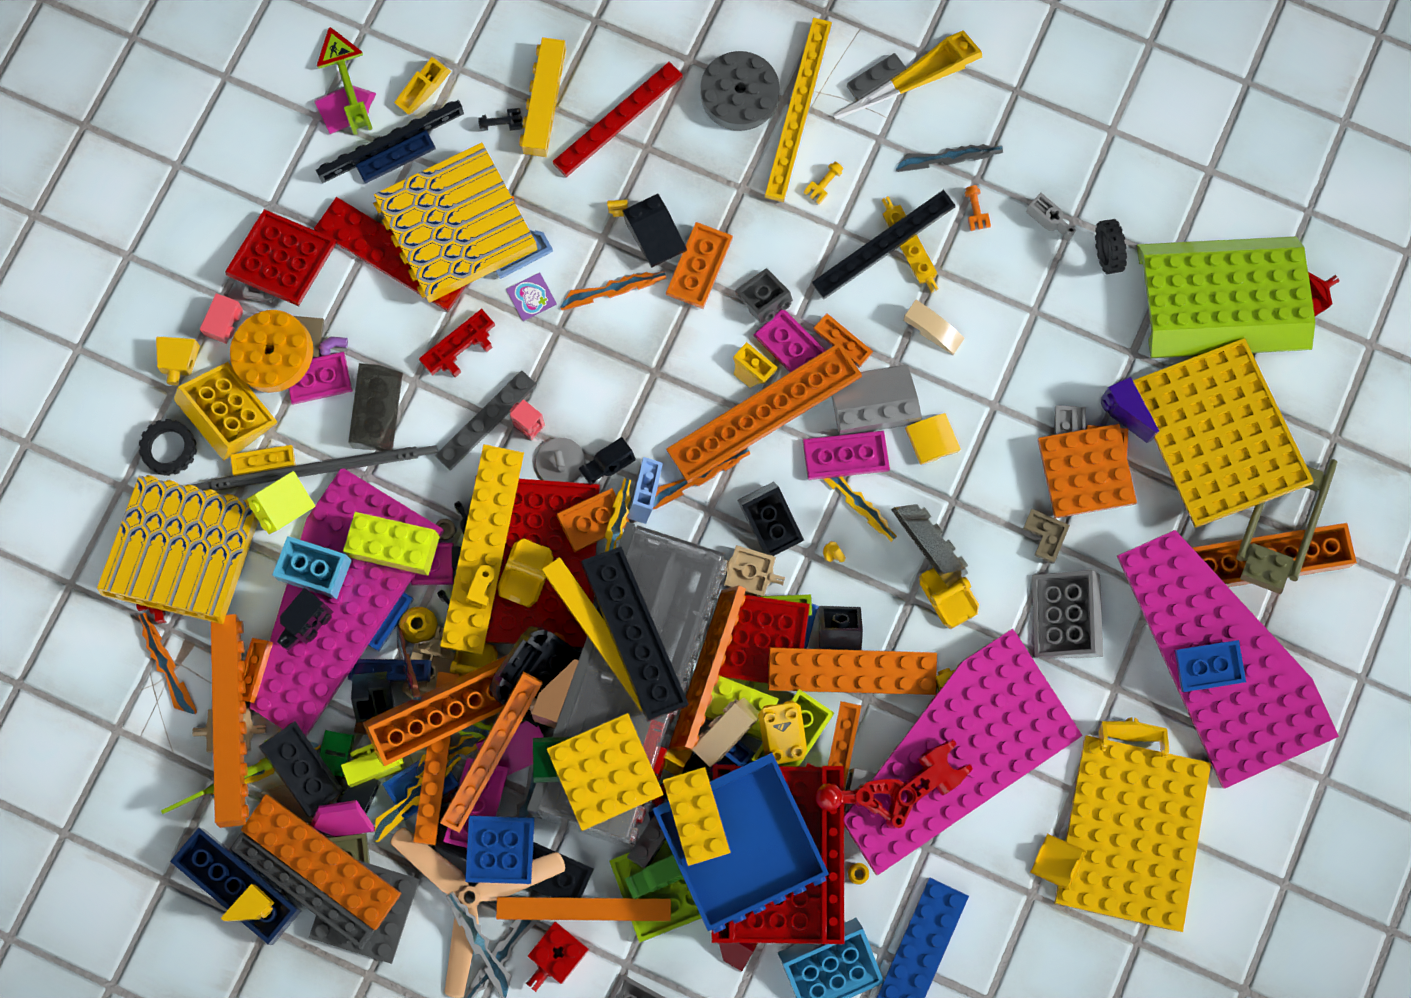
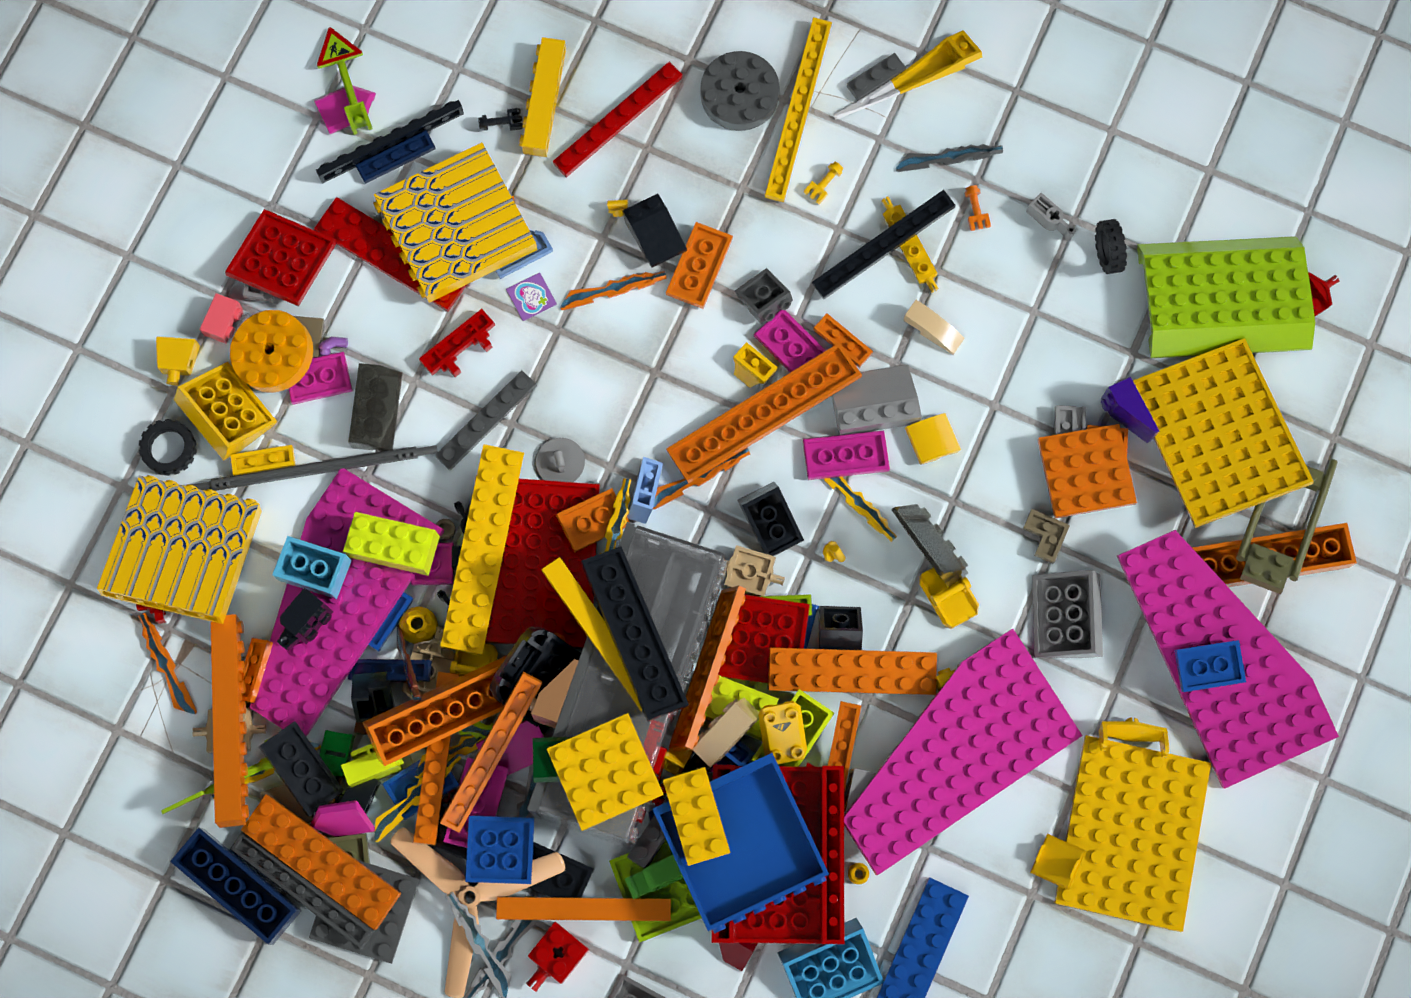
yellow slope [221,884,274,922] -> none
neon yellow brick [247,471,316,534] -> none
yellow slope [394,57,451,115] -> none
yellow leg [466,565,495,609] -> none
yellow shield [498,539,553,607] -> none
coral brick [510,399,545,440] -> none
black piece [579,437,636,485] -> none
red piece [815,739,973,829] -> none

